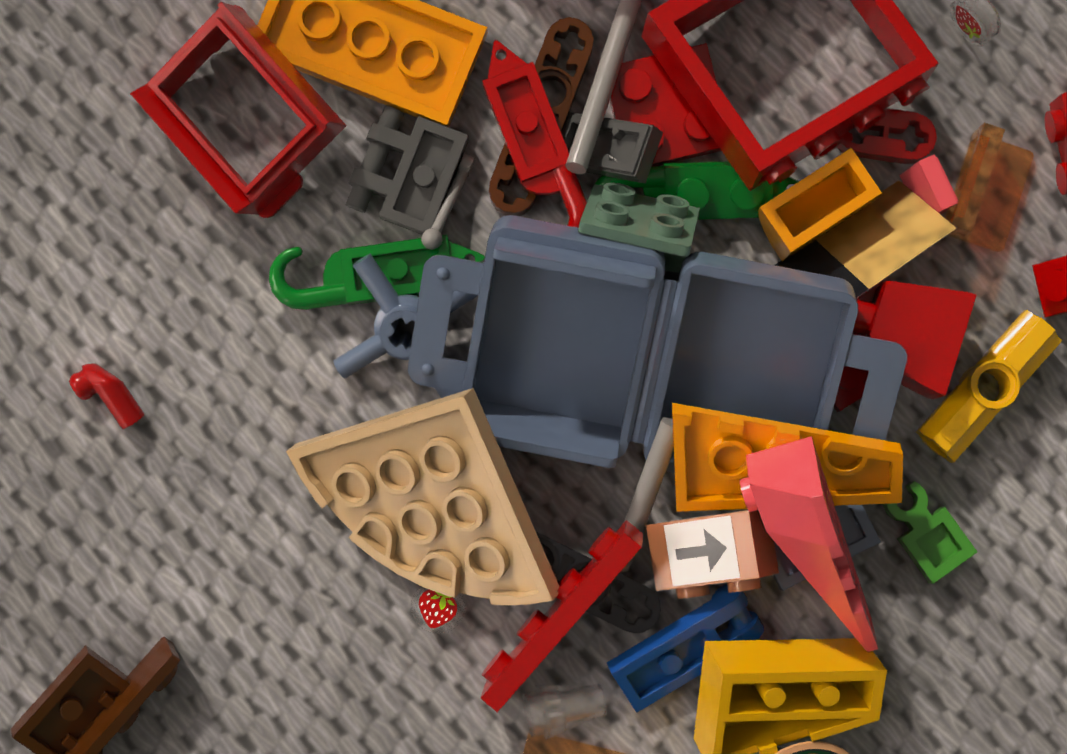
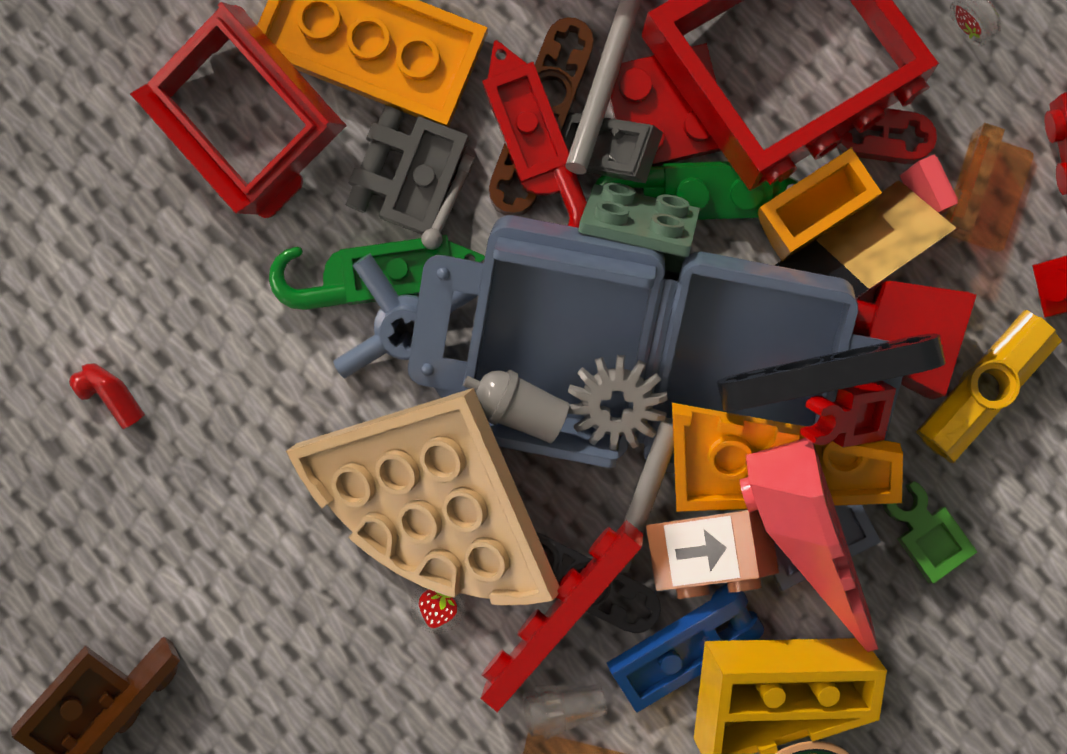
none -> light grey piece [463,370,569,444]
none -> light grey gear [568,355,668,451]
none -> black beam [717,334,946,411]
none -> red plate [800,381,896,448]

